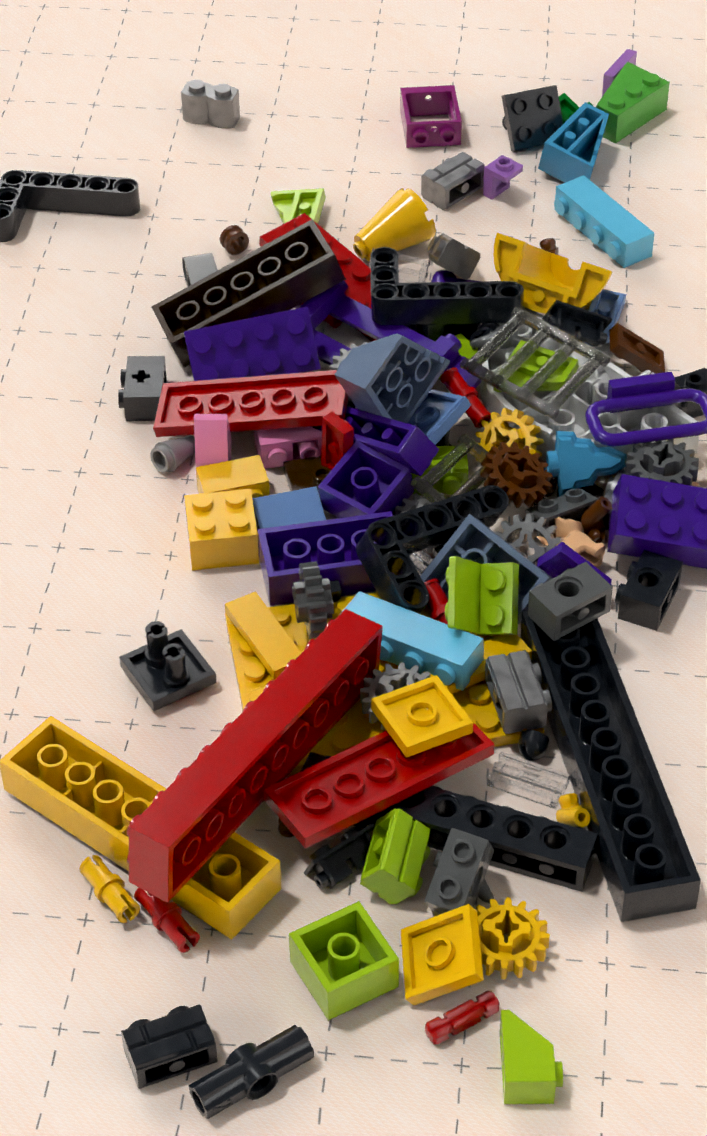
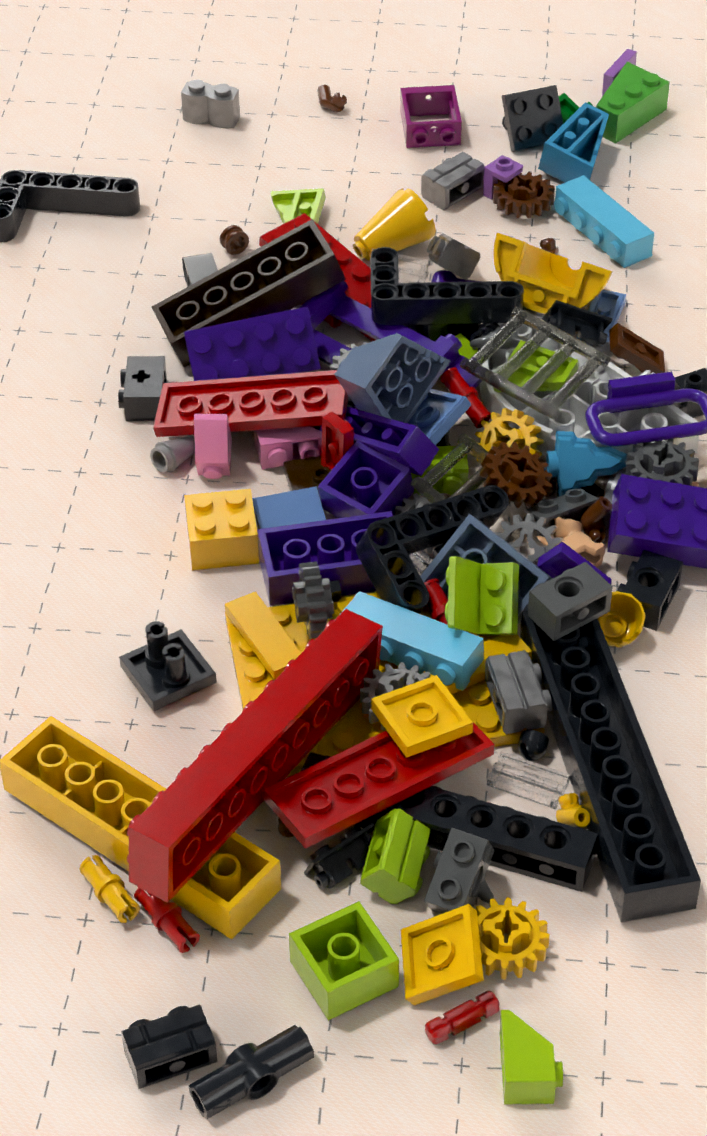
yellow brick [196,455,270,498] -> none
none -> reddish brown arm [317,85,347,112]
none -> reddish brown gear [493,171,555,219]
none -> yellow hair [598,591,646,648]

